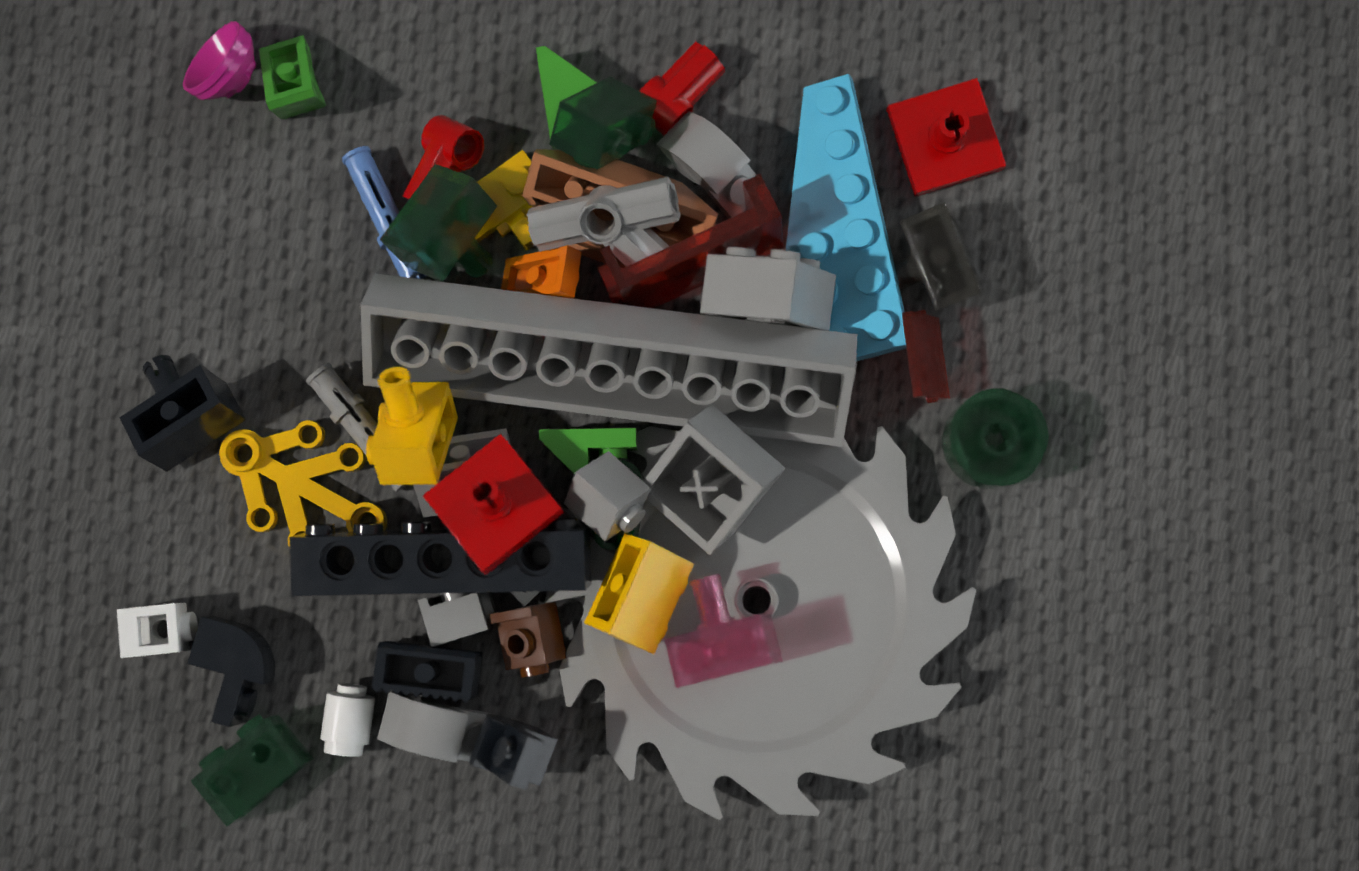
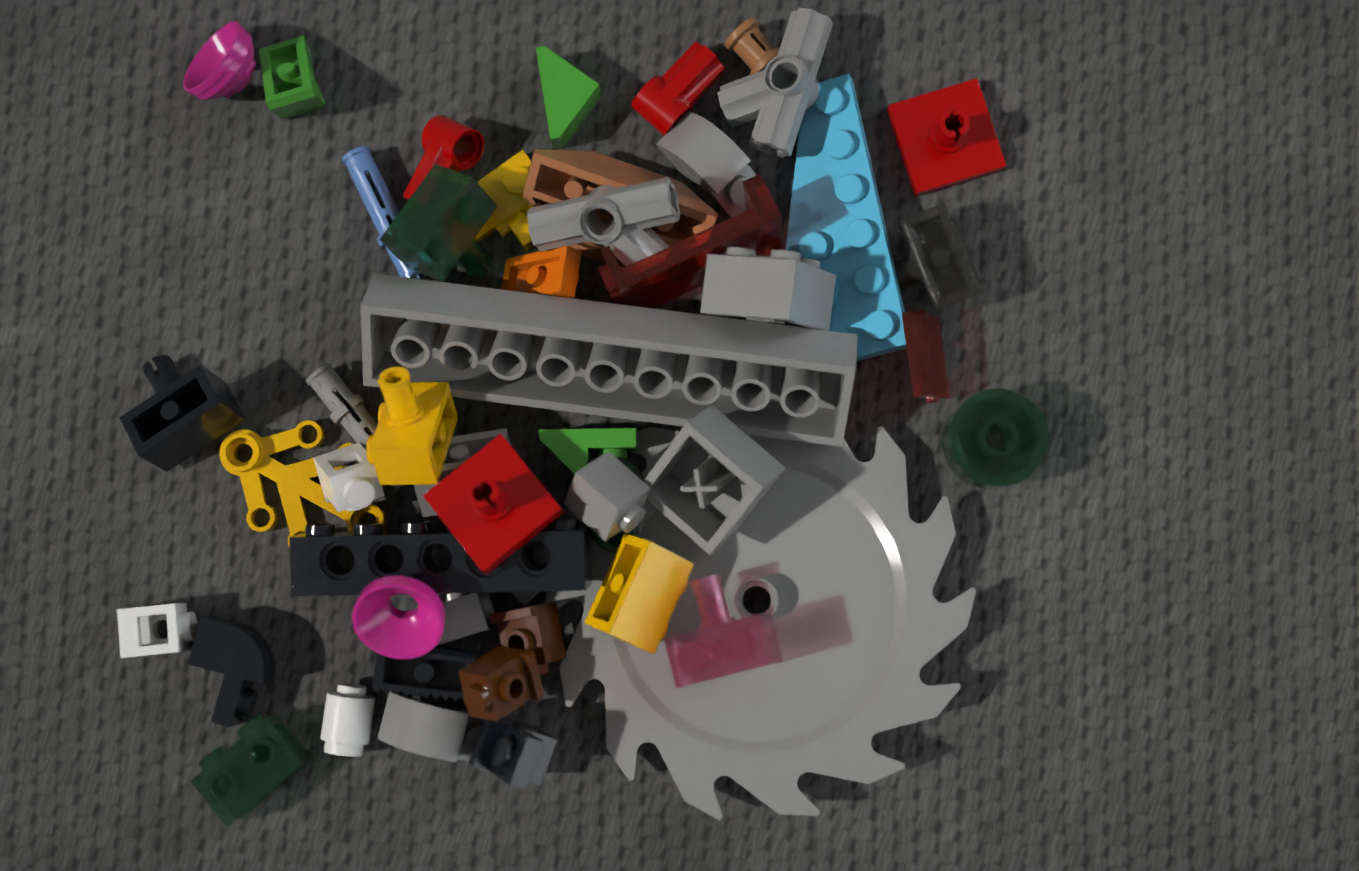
clear green brick [549,77,657,170] -> none
none -> white brick [313,442,385,512]
none -> dark pink piece [352,576,445,659]
none -> reddish brown brick [458,646,545,721]
none -> light grey piece [717,7,833,158]
none -> medium nougat bush [724,17,780,75]

